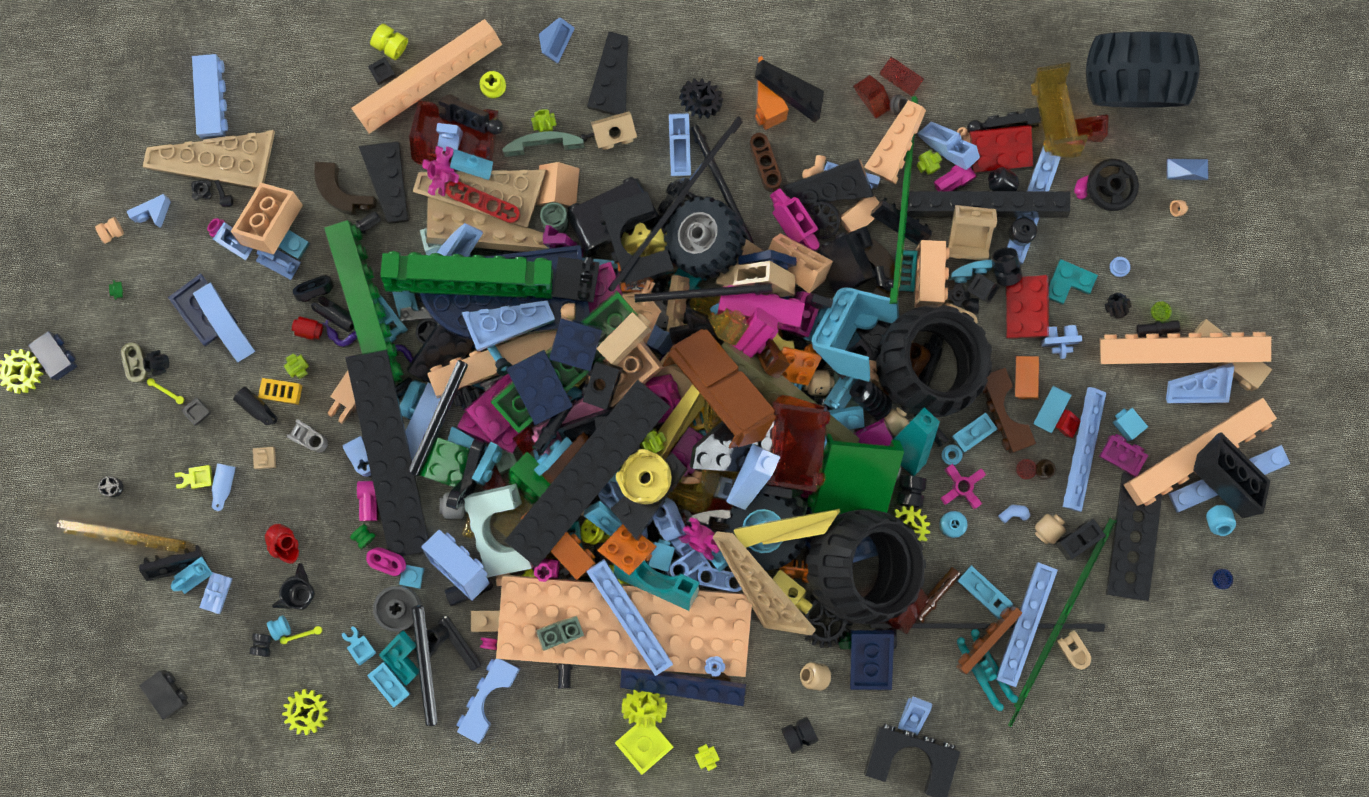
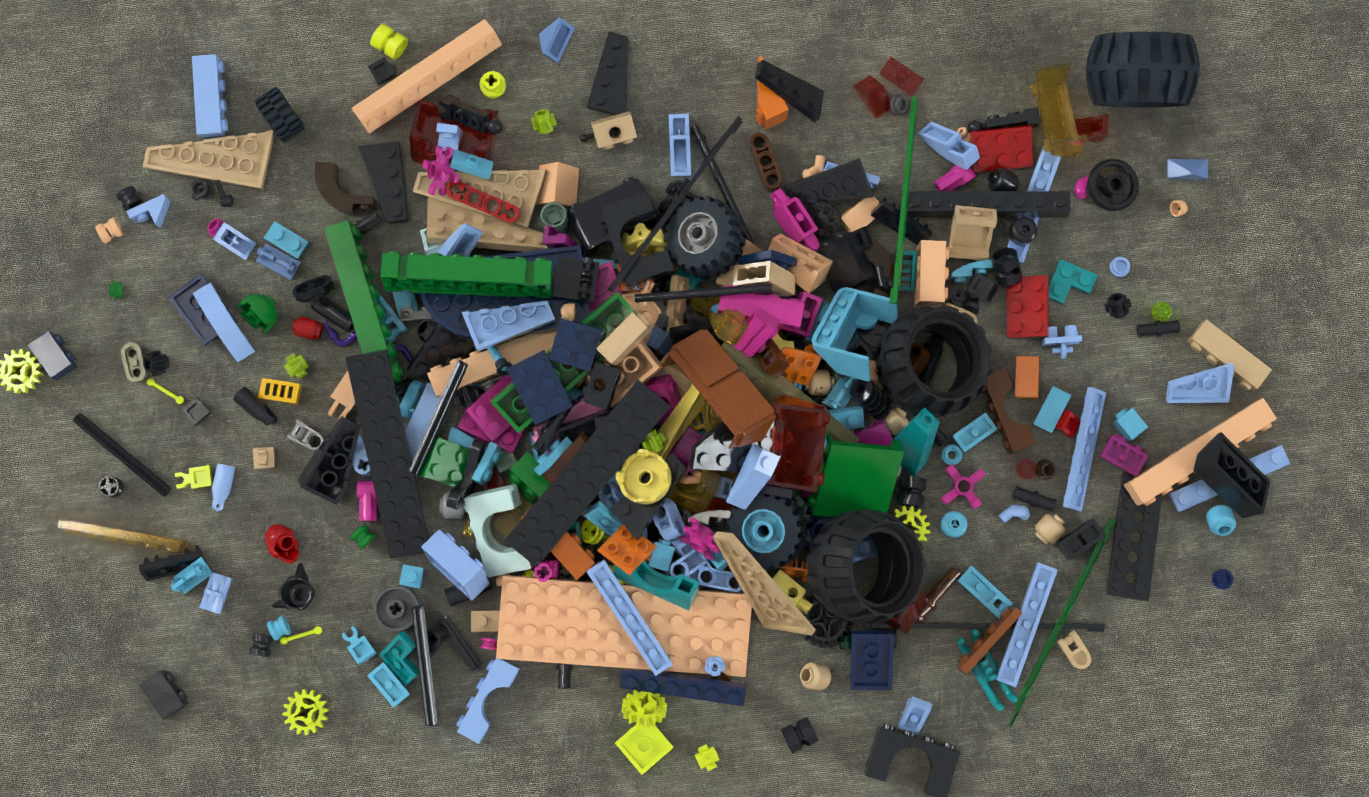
light nougat brick [231,183,303,255] -> none
dark pink plate [366,547,406,576] -> none
sand green slope [503,131,584,157] -> none
clear red plate [512,426,535,455] -> none
sand green slope [535,616,584,651] -> none
black gear [679,78,723,119] -> none
light yellow wedge [734,509,840,548] -> none
black tile [806,294,833,309] -> none
light nougat wing [864,100,926,184] -> none
lime gear [917,150,942,175] -> none
light nougat brick [1100,332,1271,364] -> none
none -> black axle [73,413,171,496]
none -> black wheel [116,186,142,211]
none -> green cylinder [237,293,279,334]
none -> black wheel [255,87,305,143]
none -> black wedge [298,416,360,505]
none -> black pin [1012,486,1056,512]

